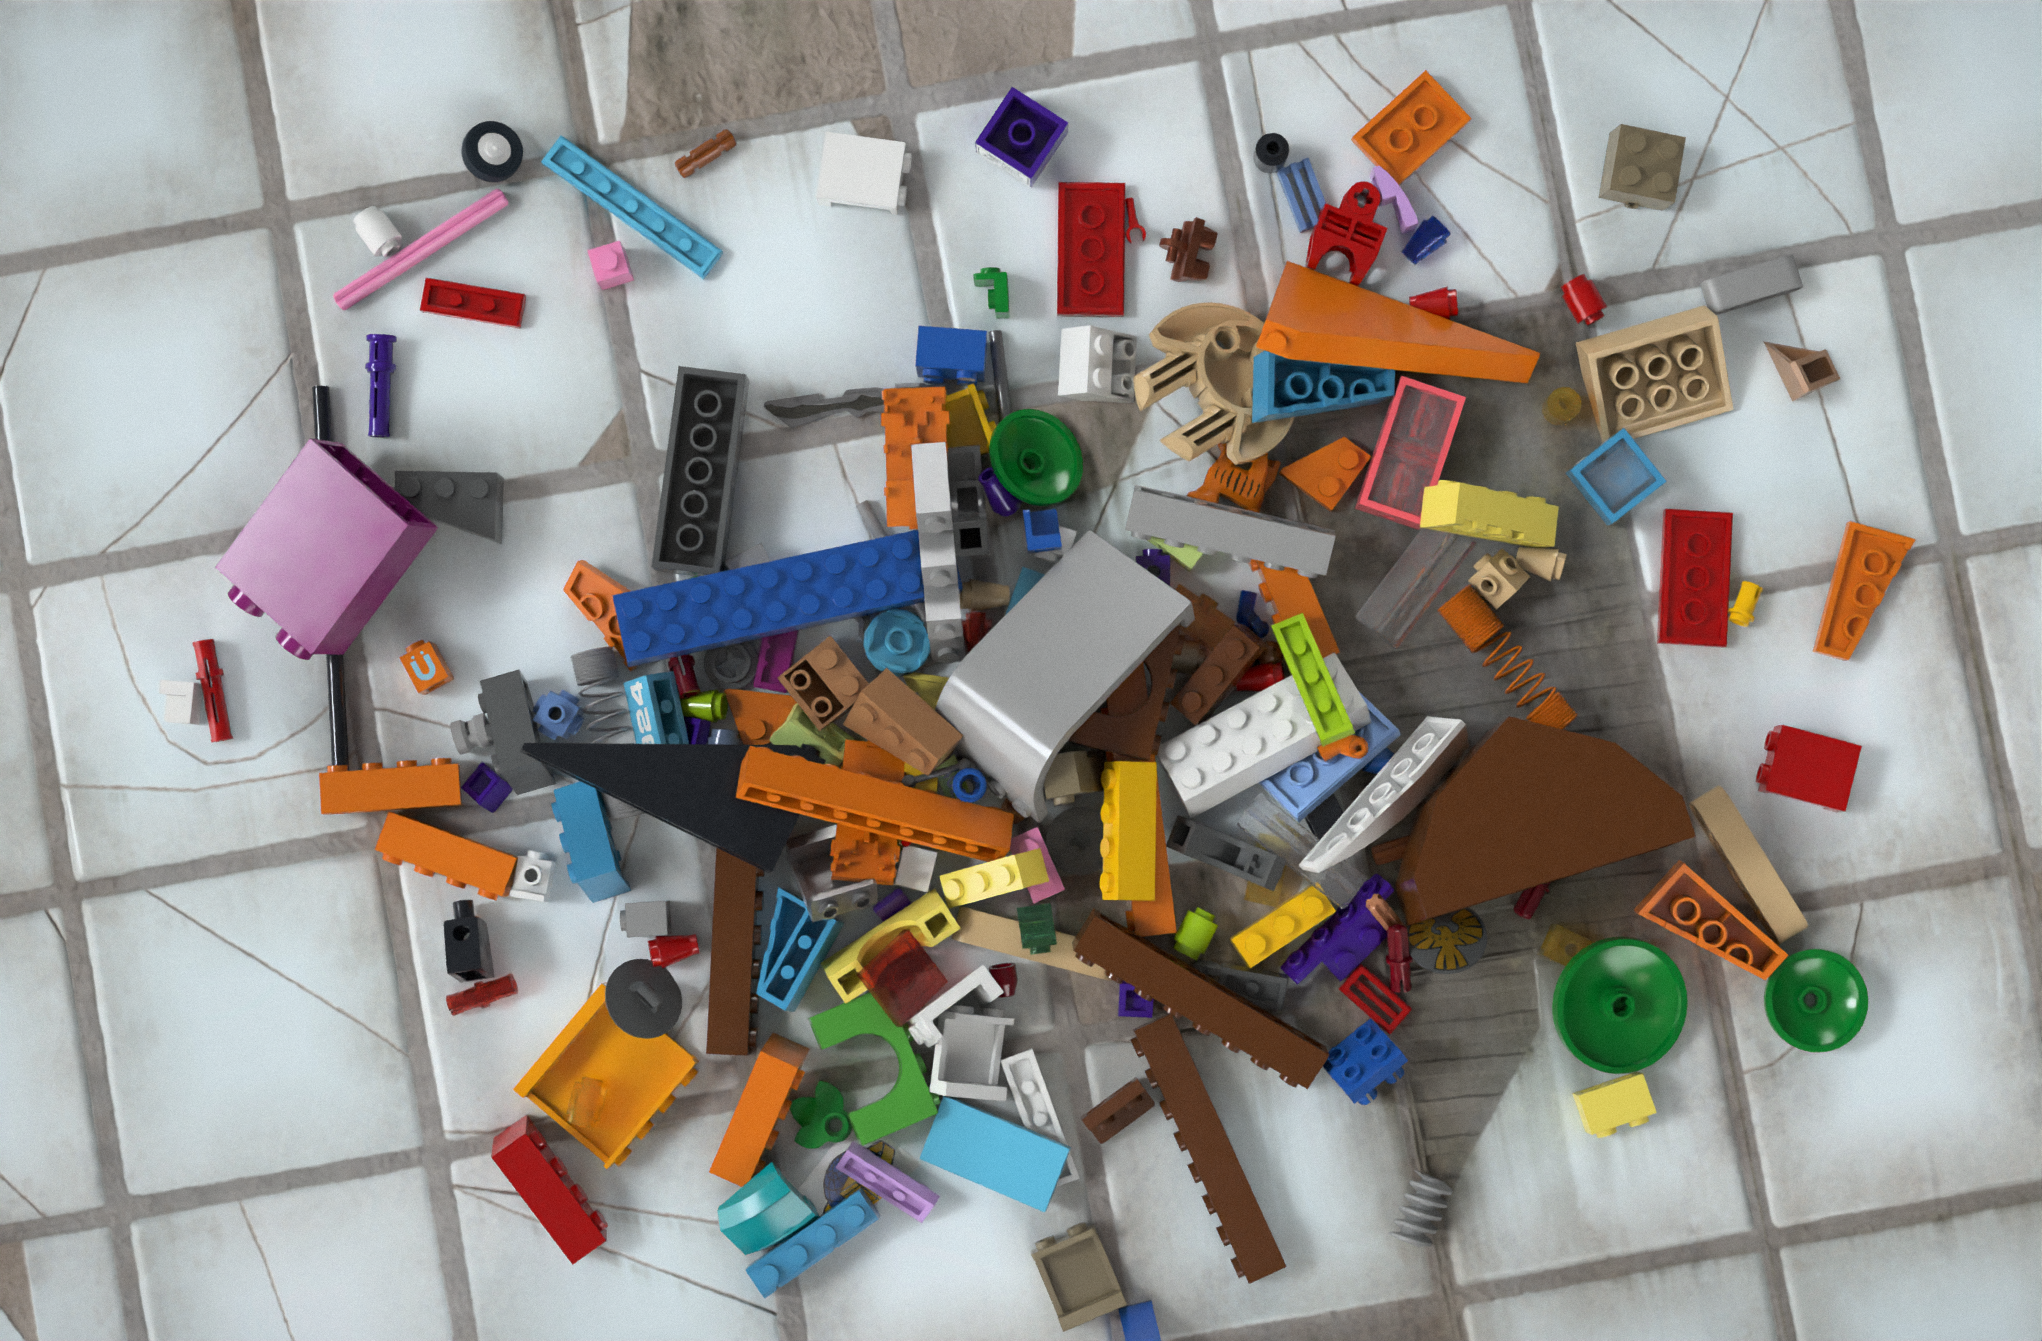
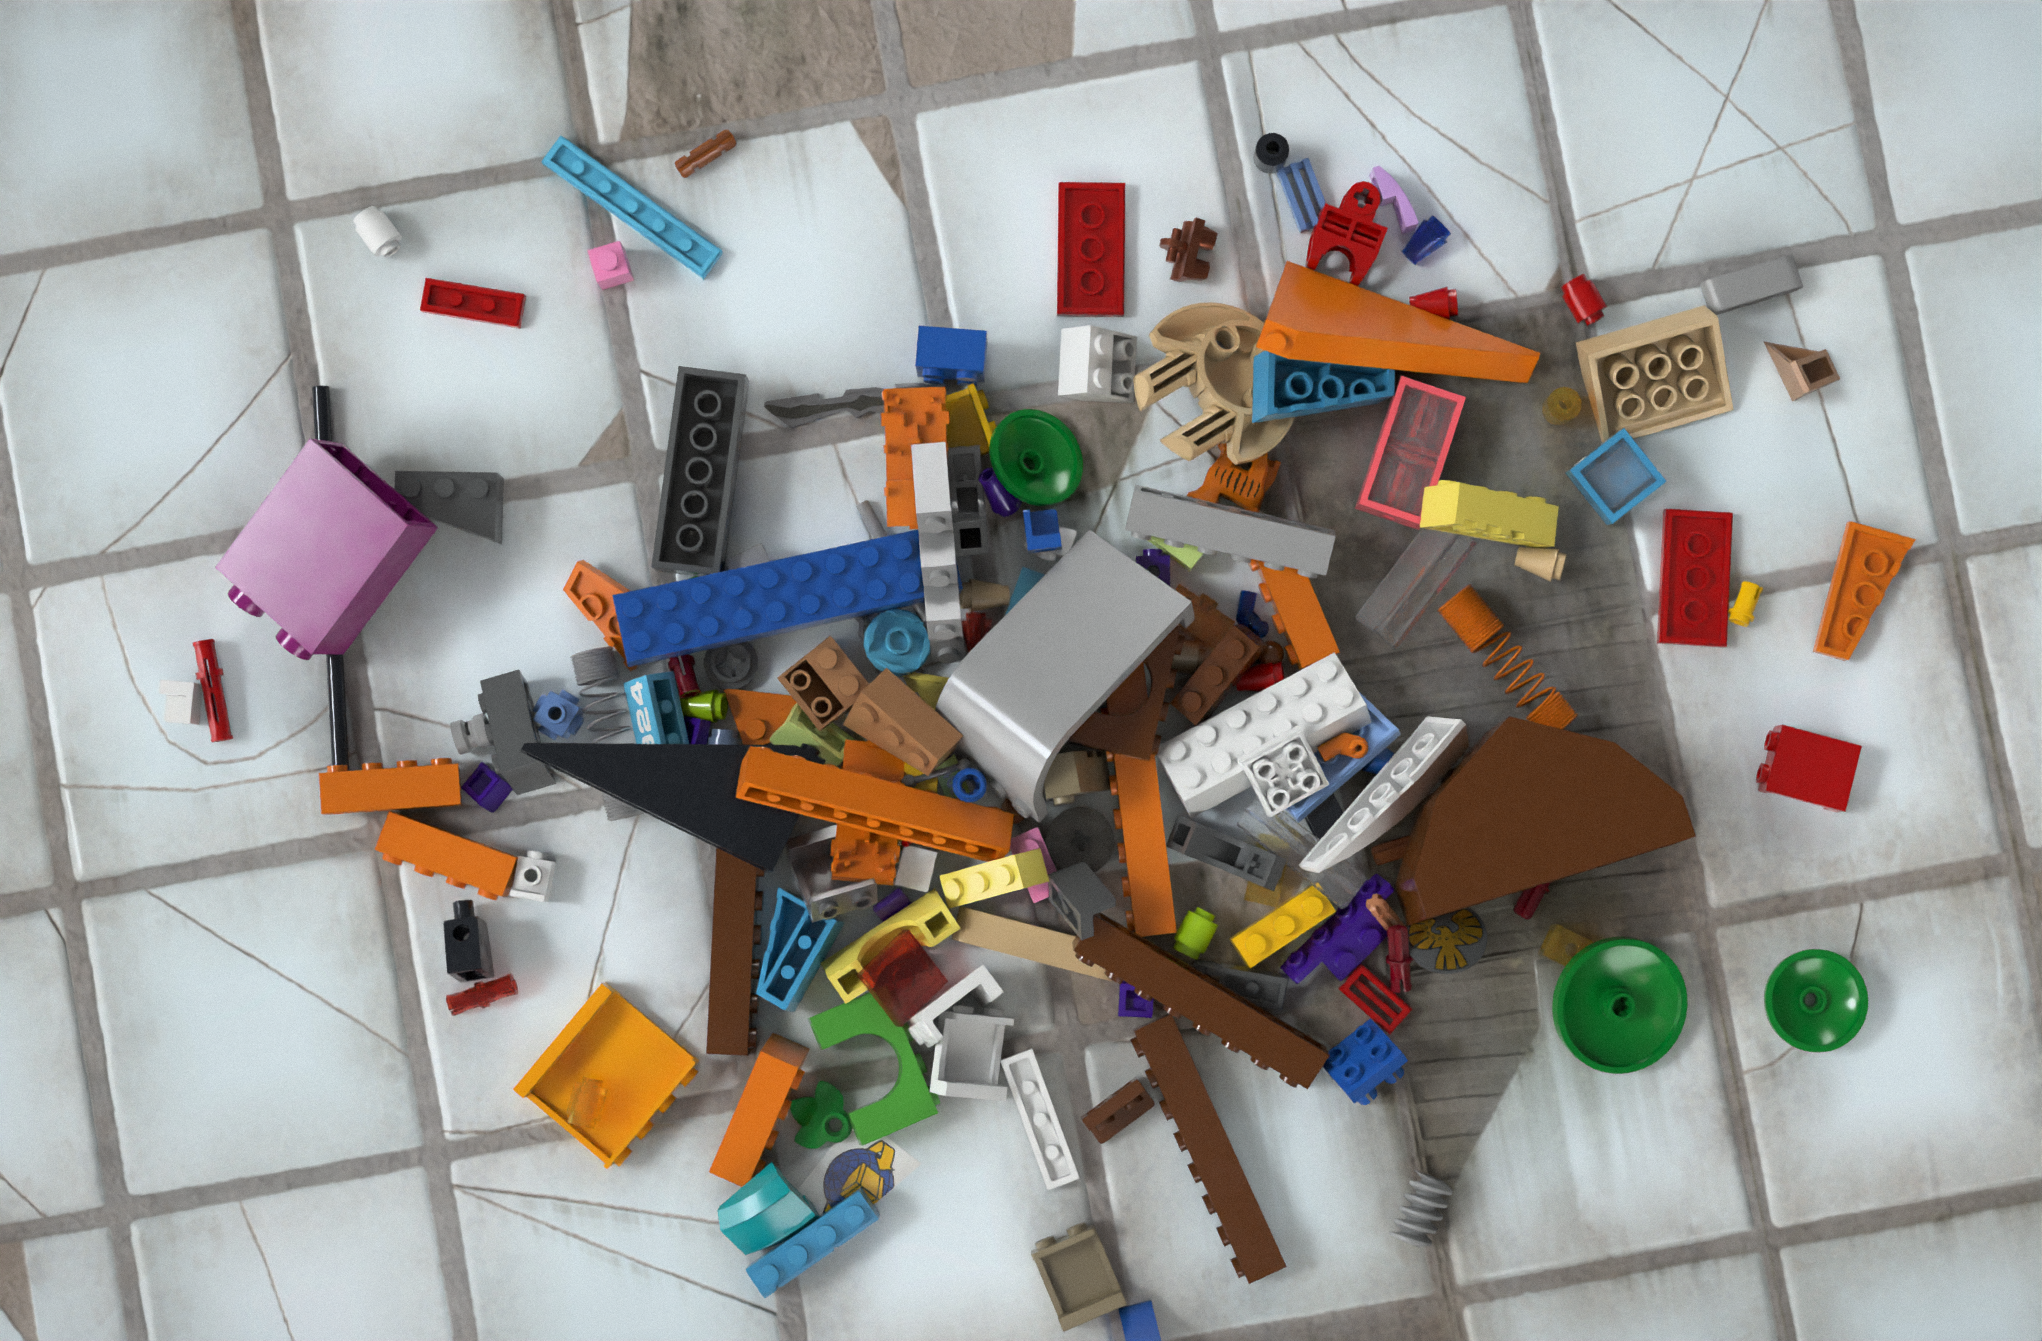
bright pink axle [333,188,508,310] -> none
dark purple pin [365,334,397,438] -> none
orange brick [399,640,454,695] -> none
black wheel [461,121,523,182] -> none
red wedge [491,1115,608,1265] -> none
dark azure wedge [551,782,631,903] -> none
dark grey shield [605,959,682,1039] -> none
light grey brick [620,900,672,938] -> none
red cone [648,934,700,969] -> none
magenta plate [753,630,799,694] -> none
white panel [816,132,912,215] -> none
lavender plate [836,1141,940,1223] -> none
medium azure tile [919,1096,1071,1212] -> none
green bracket [973,267,1010,319] -> none
dark purple brick [975,87,1068,188] -> none
flat silver bar [988,330,1012,422] -> none
dark red hose [989,963,1018,998] -> none
clear green brick [1017,903,1057,955] -> none
yellow brick [1099,761,1157,901] -> none
red hand [1125,197,1146,244] -> none
lime plate [1271,613,1355,746] -> none
orange wing [1279,437,1371,512] -> none
orange plate [1351,70,1472,186] -> none
tan brick [1468,548,1530,610] -> none
light yellow brick [1572,1071,1657,1138] -> none
dark tan brick [1598,124,1686,211] -> none
orange wedge [1634,860,1788,980] -> none
tan beam [1689,785,1808,946] -> none
none -> dark grey panel [1048,862,1116,940]
none -> white tile [1238,725,1329,818]

